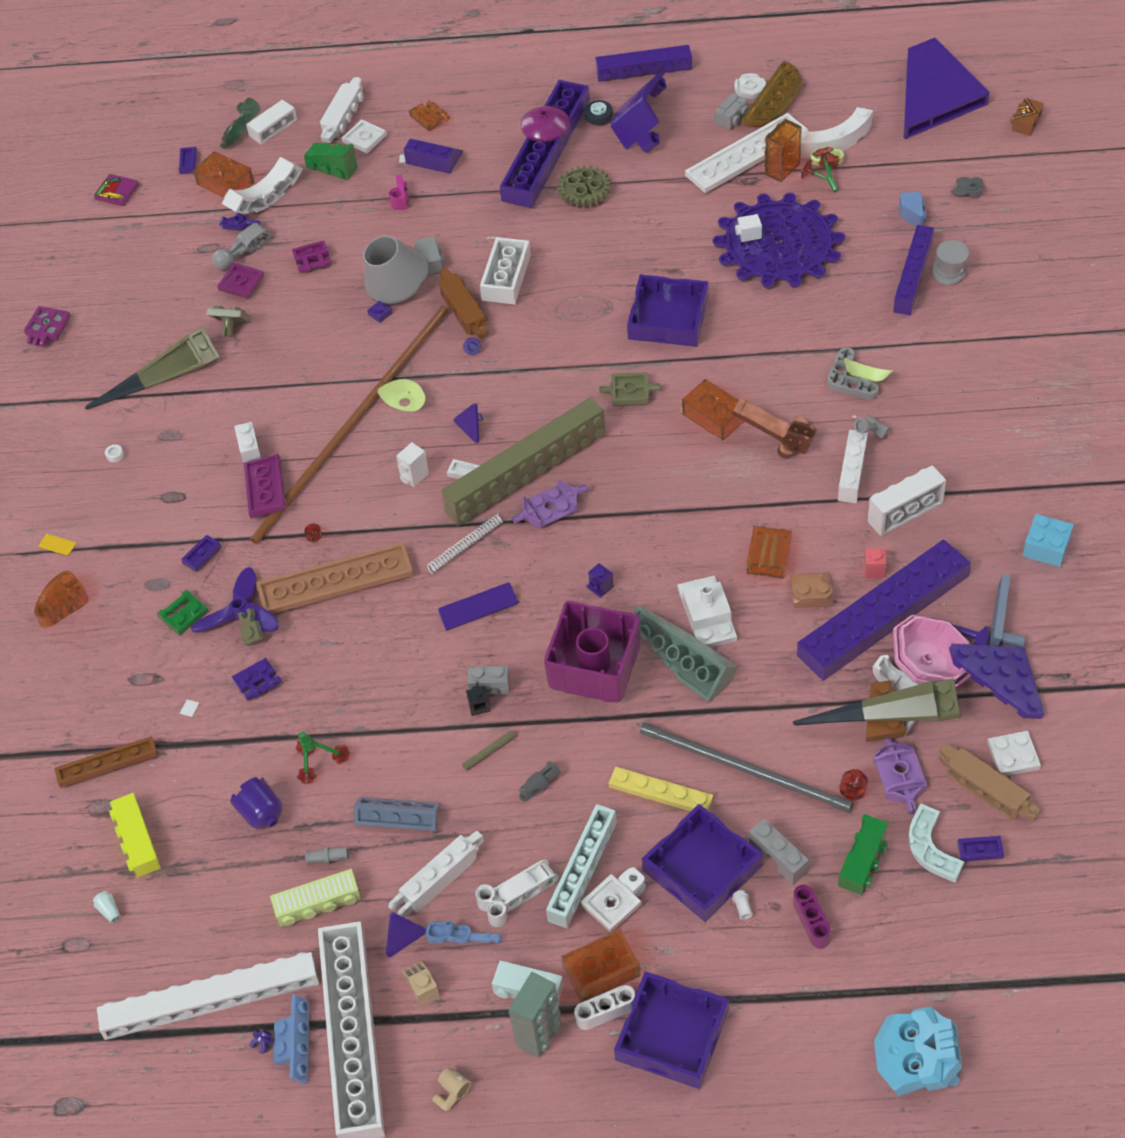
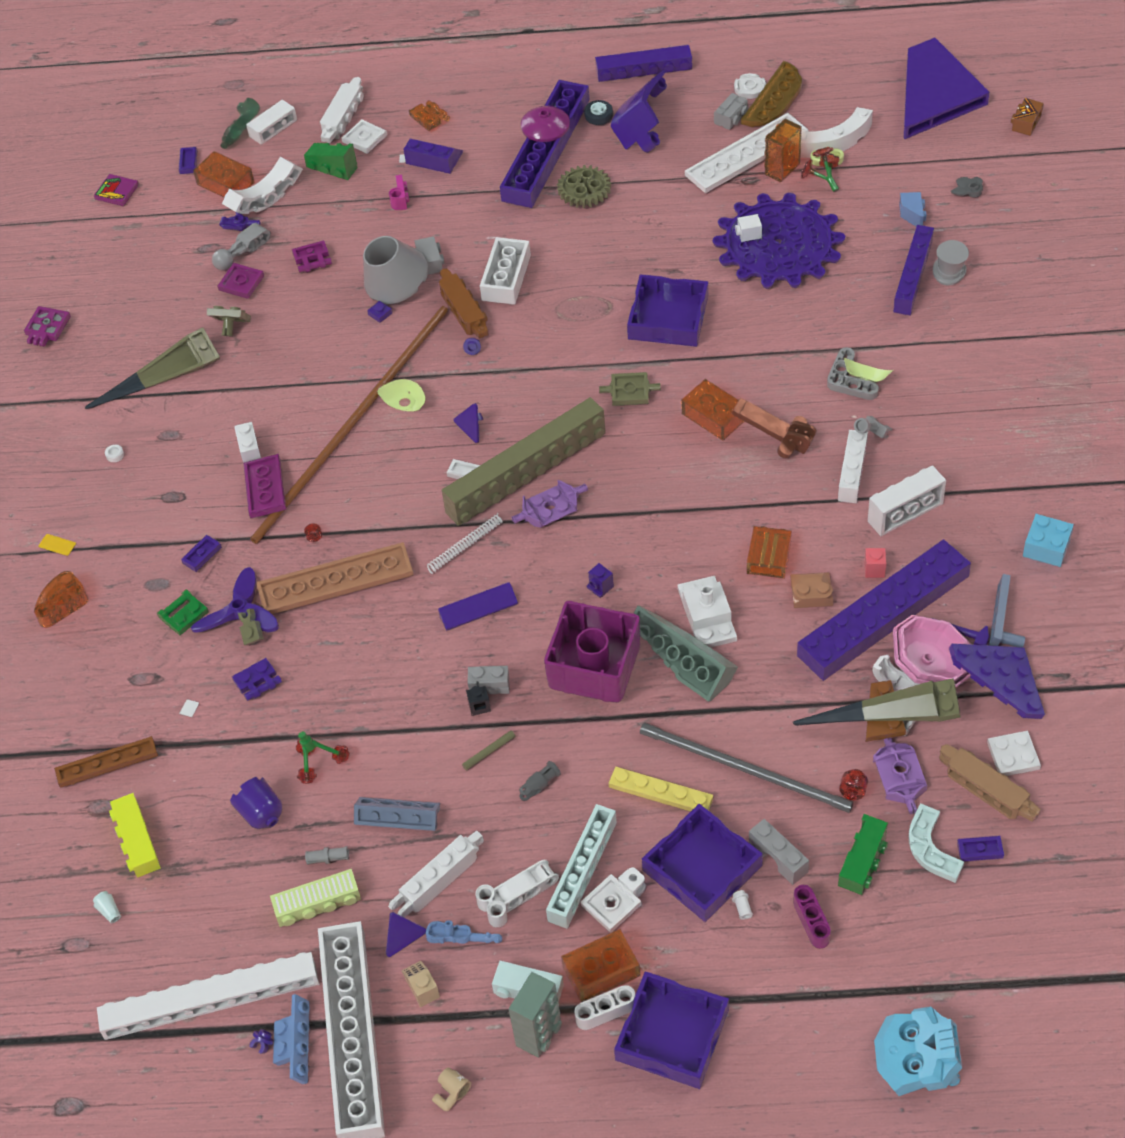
white brick [396,442,429,488] -> none

